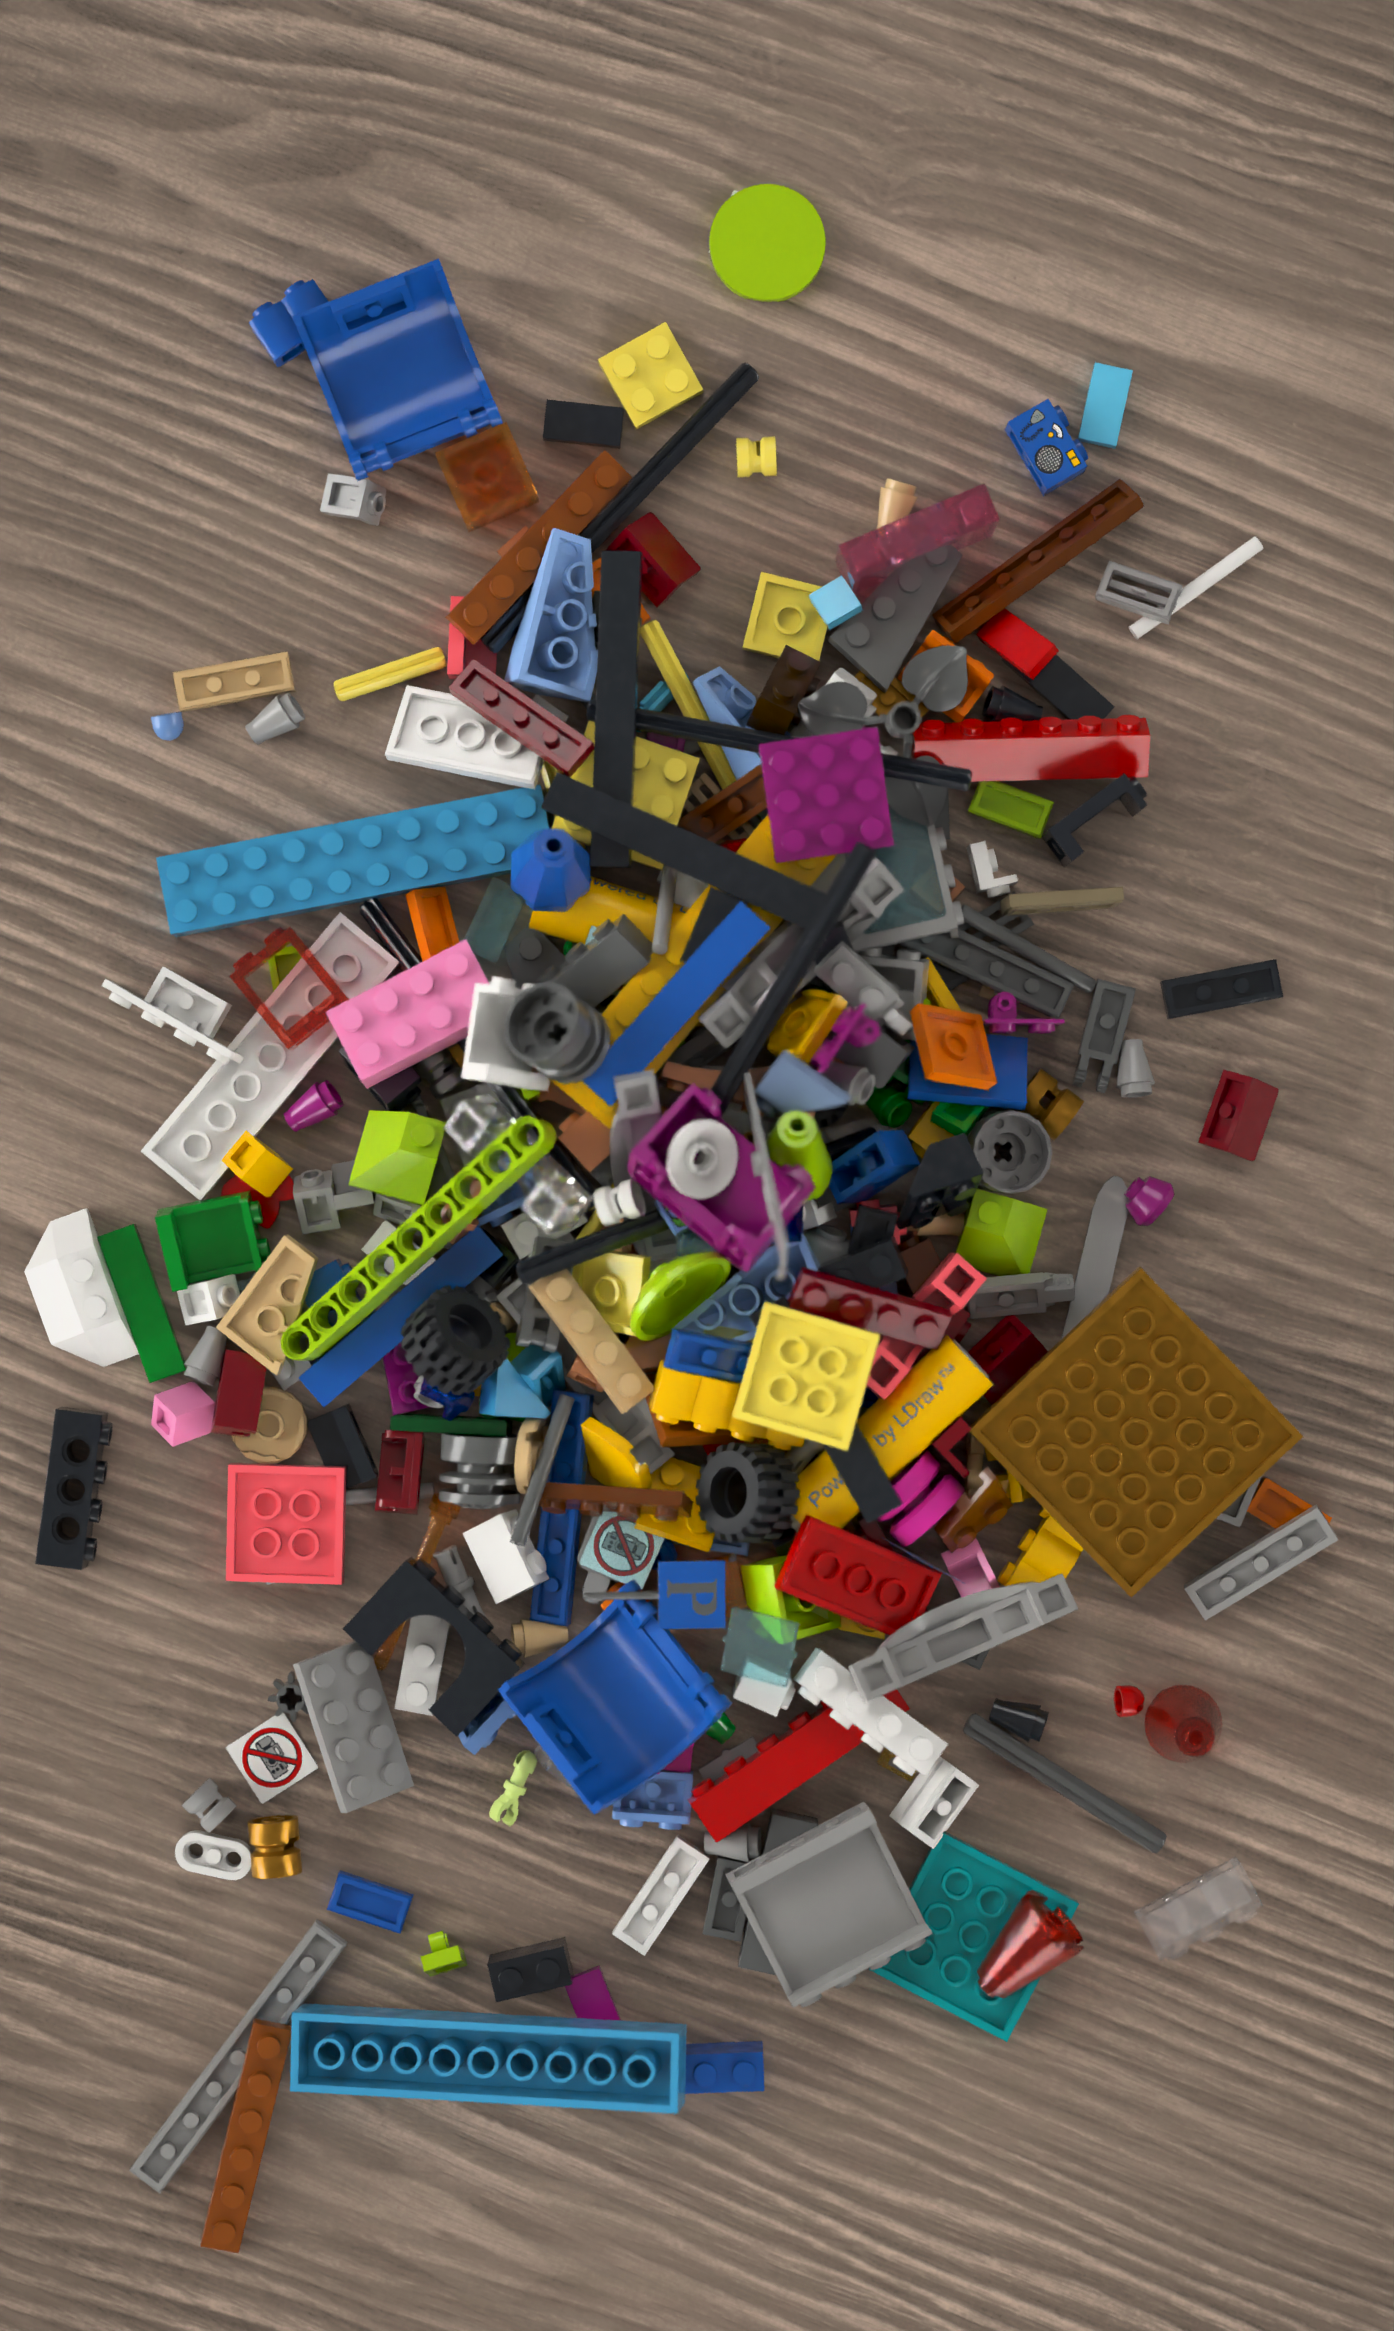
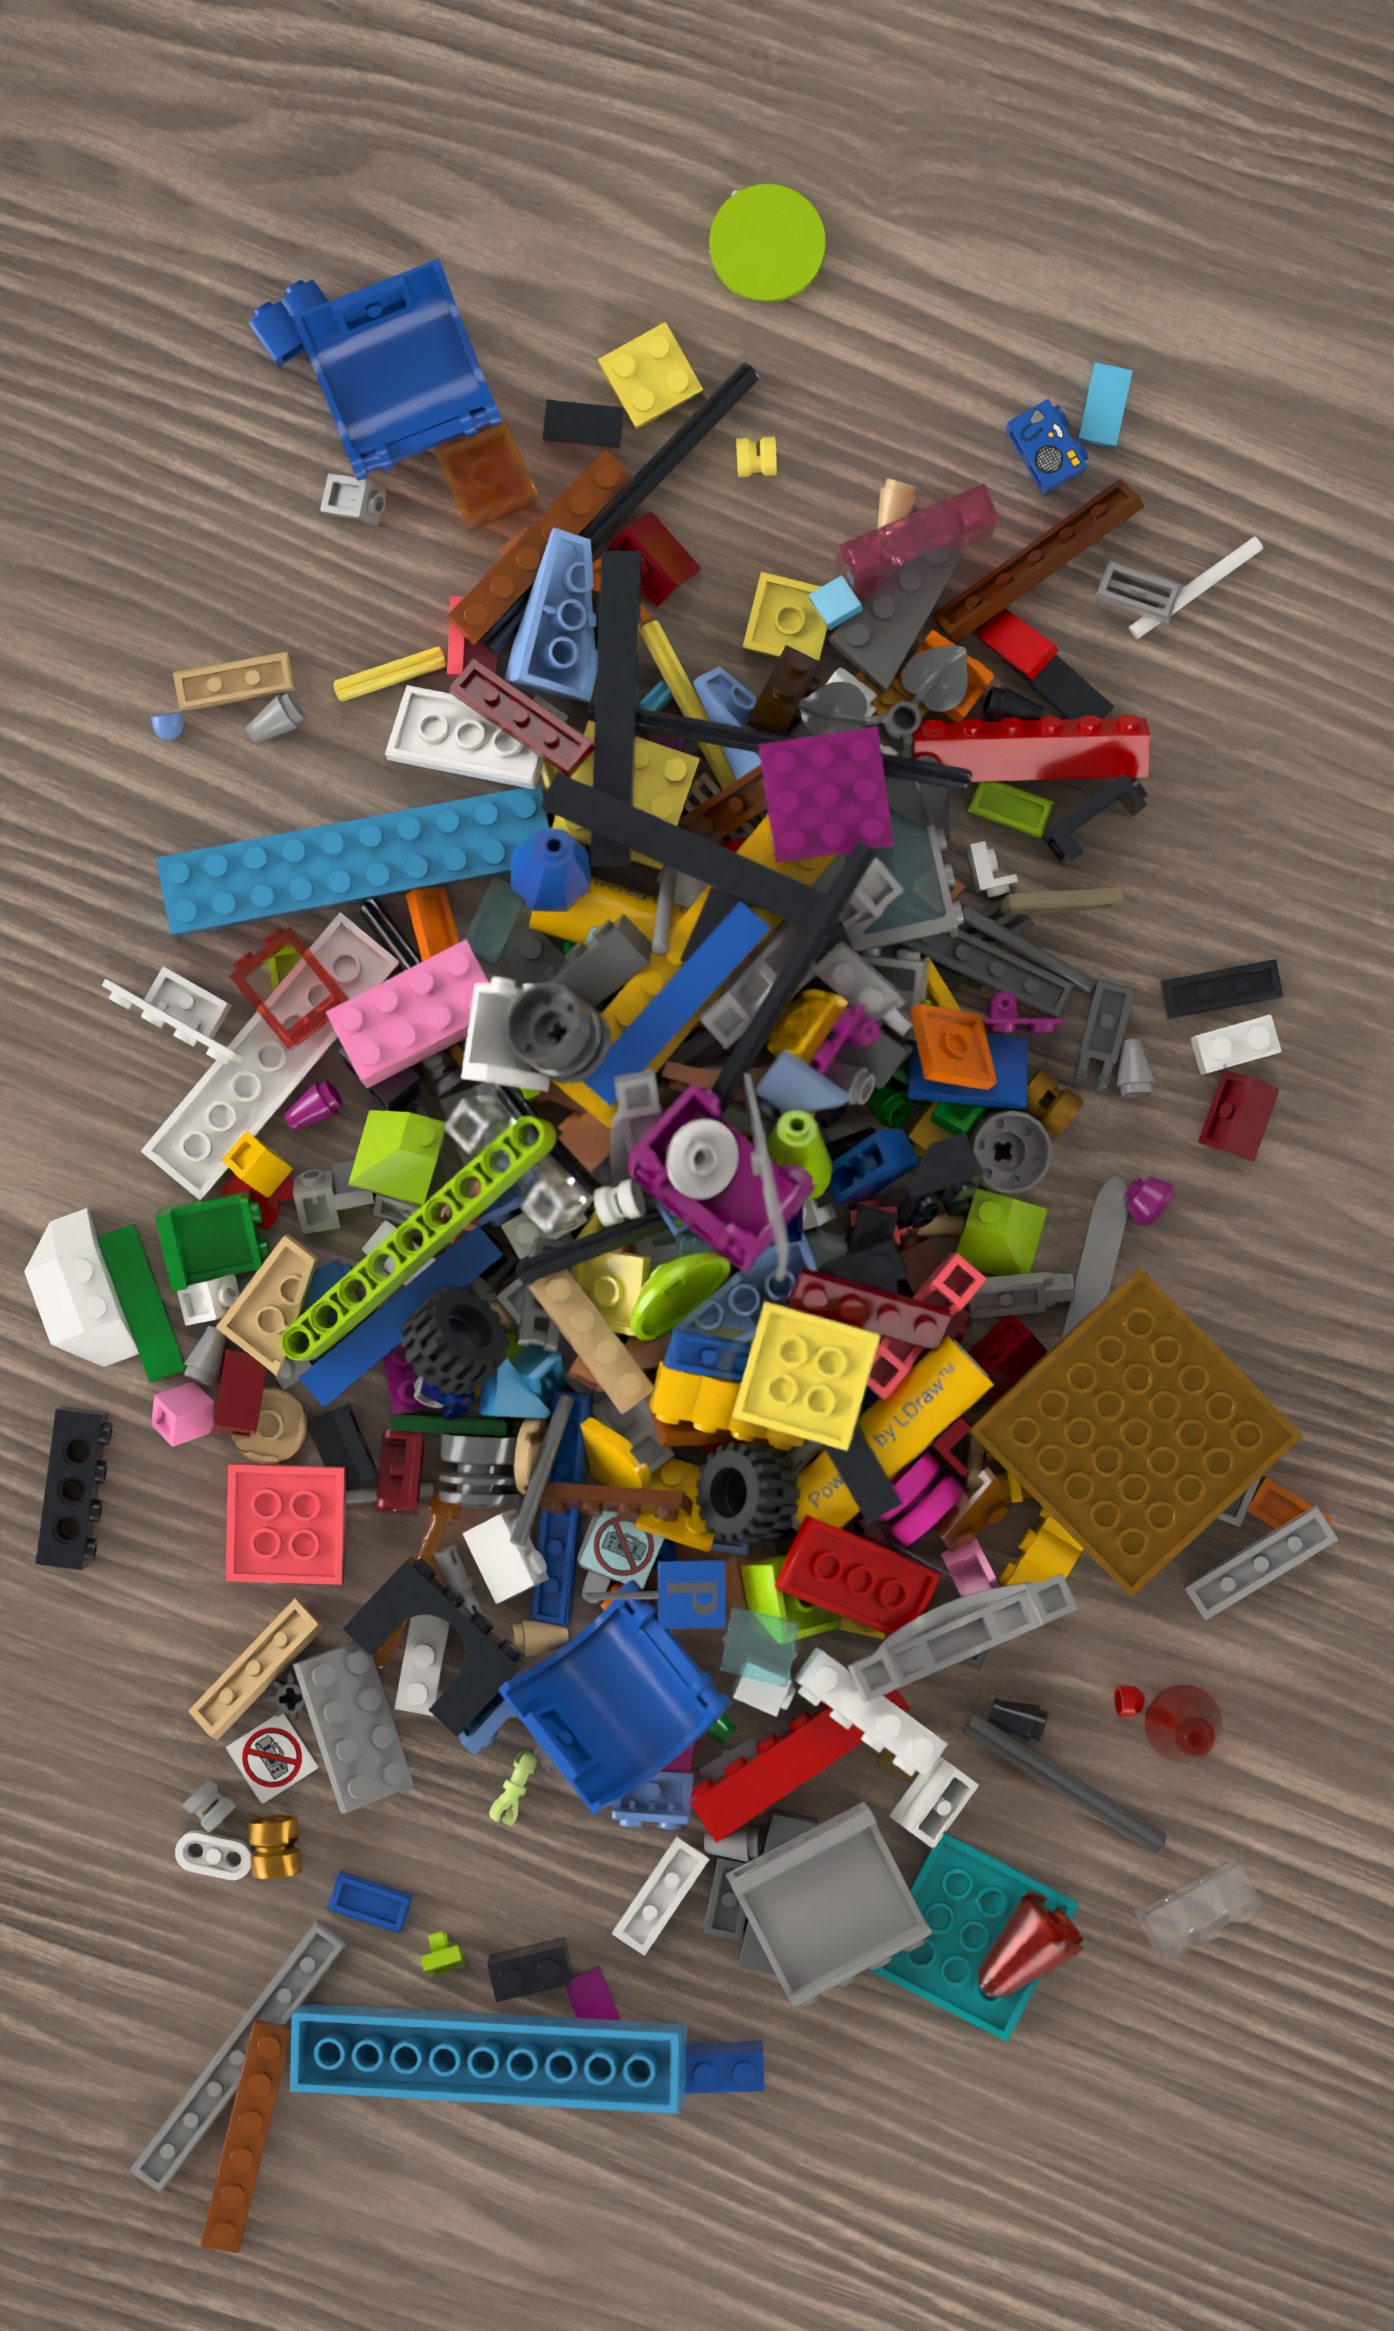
none -> tan plate [188,1598,325,1740]
none -> white brick [1190,1014,1281,1075]

